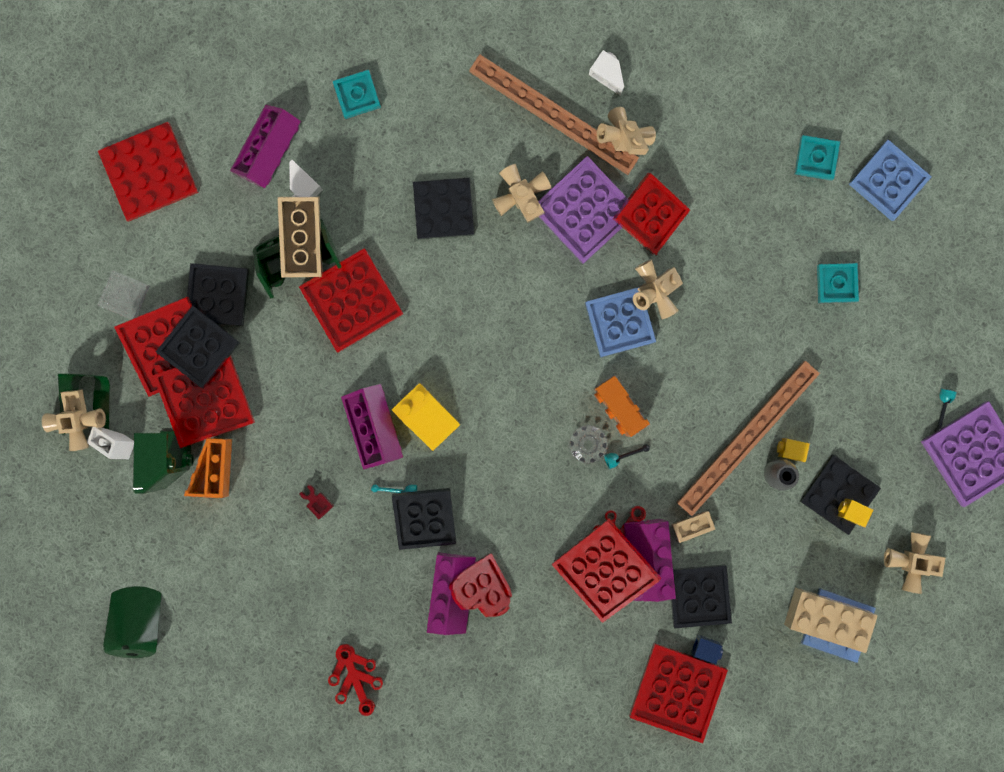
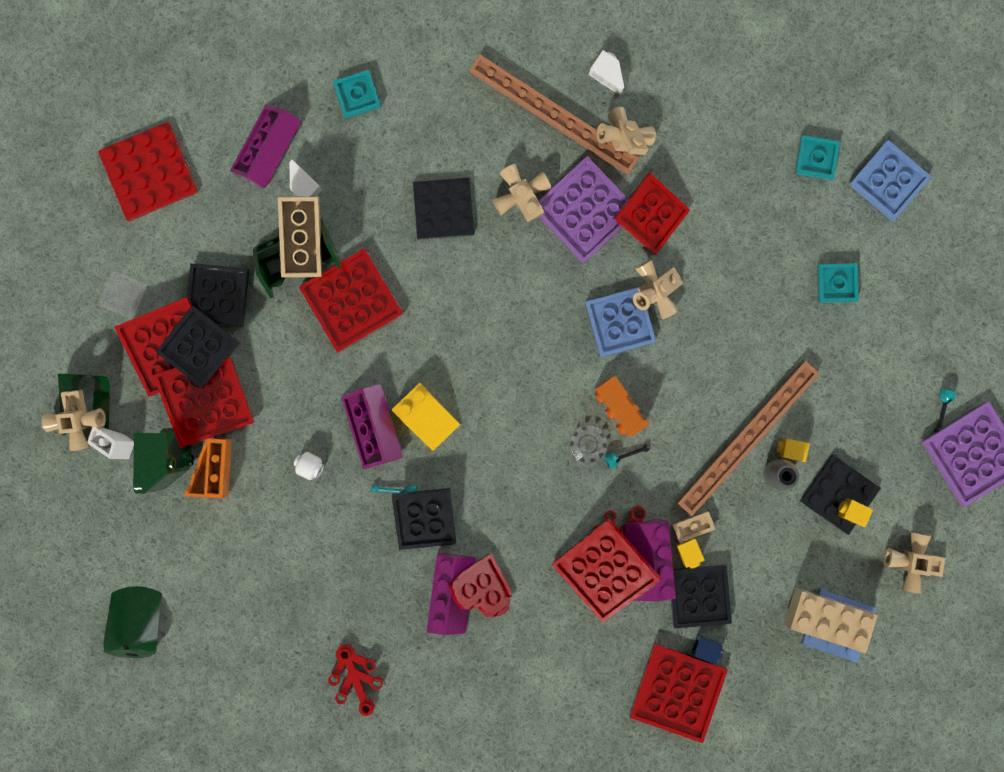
dark red plate [299,485,334,520] -> none
none -> white head [294,452,324,480]
none -> yellow brick [675,538,704,569]

